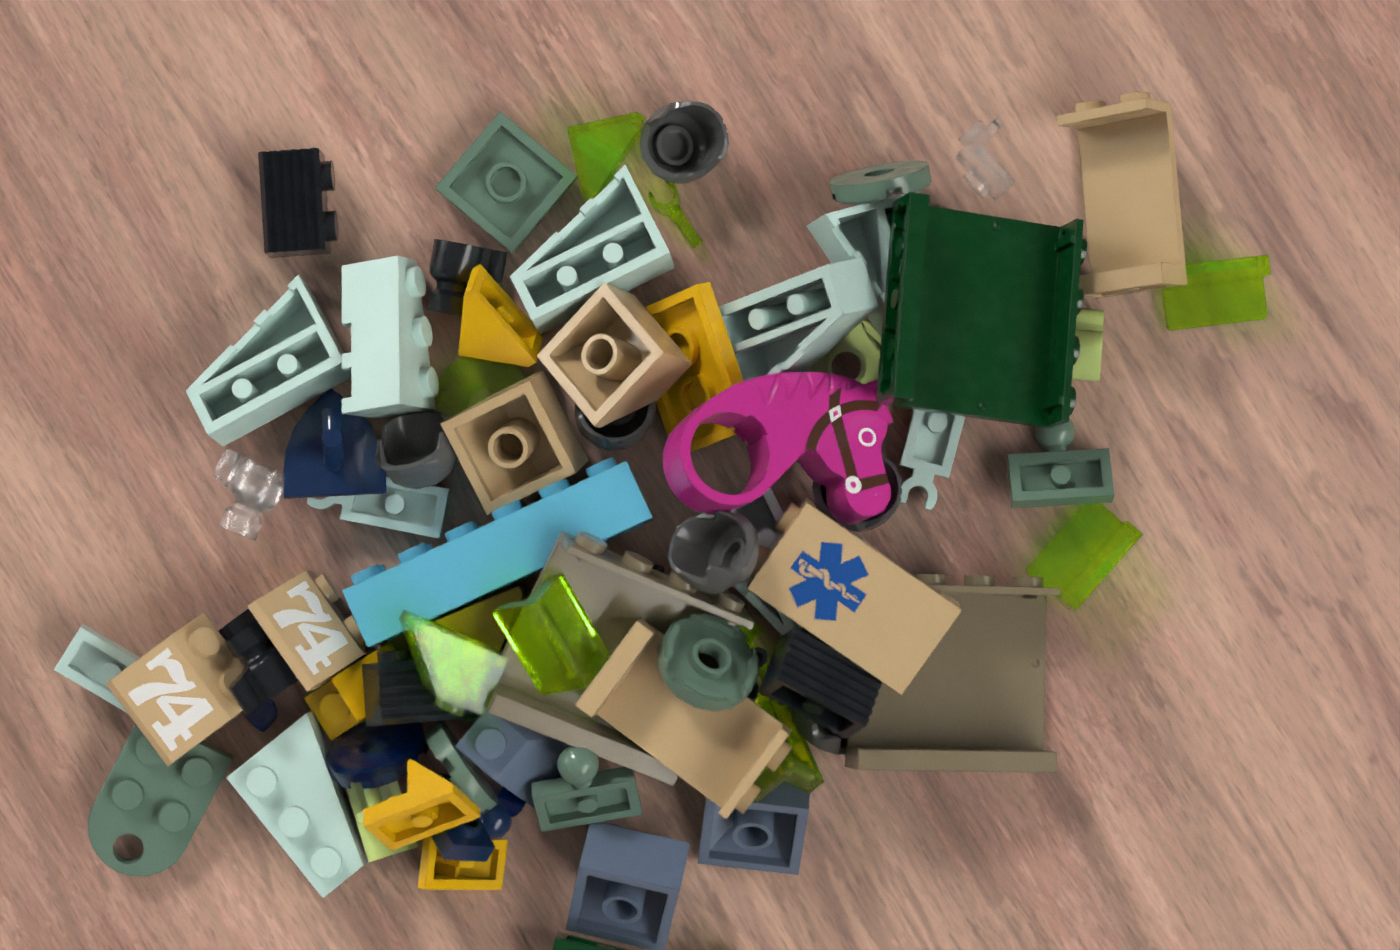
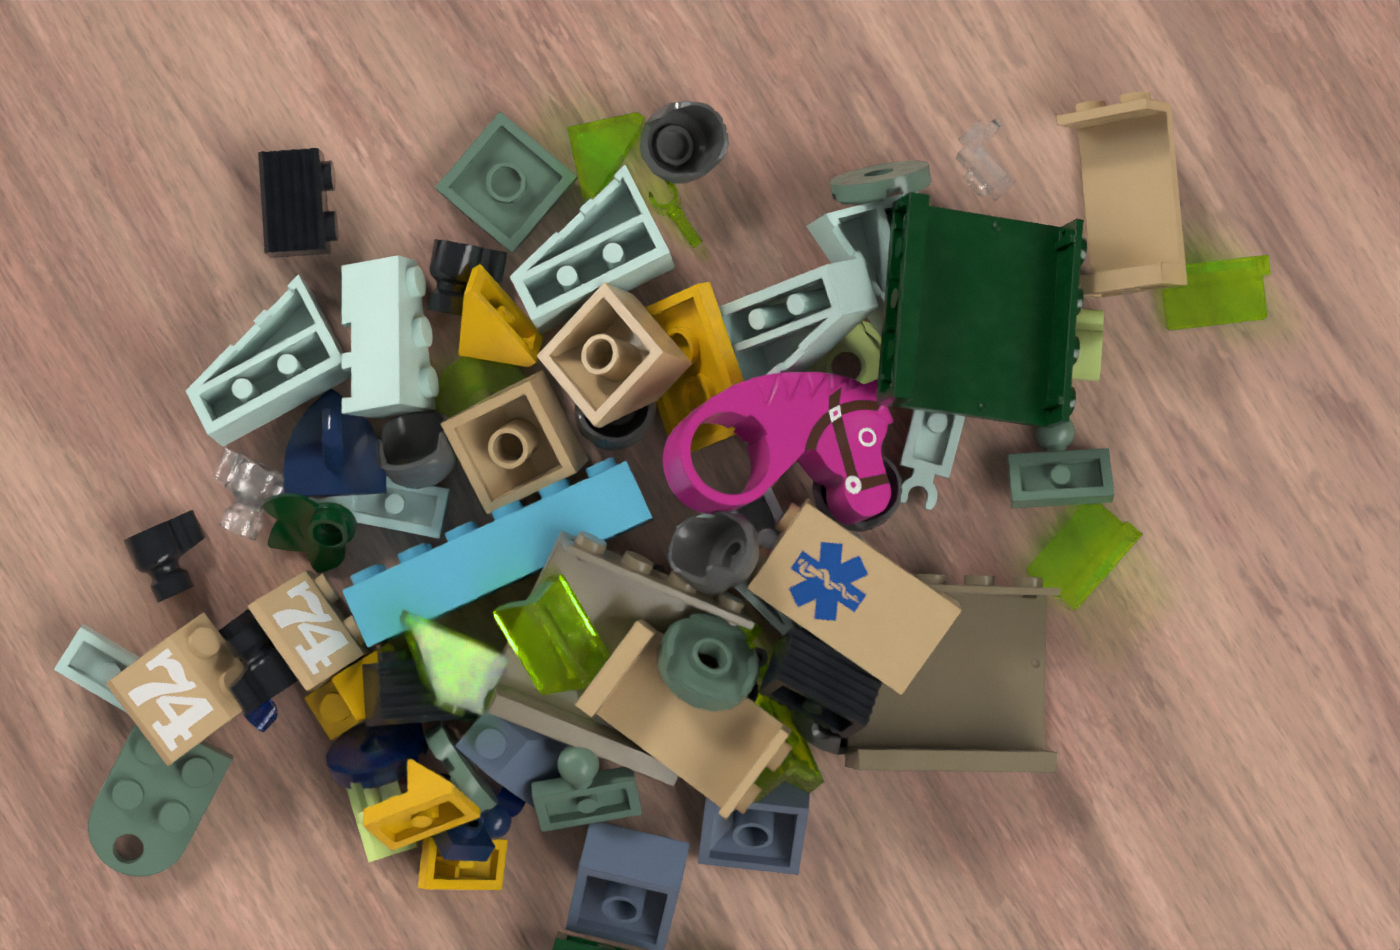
light aqua wedge [227,711,368,898] -> none
yellow slope [424,586,526,662] -> none
none -> black piece [123,510,205,603]
none -> dark green plate [262,493,357,573]

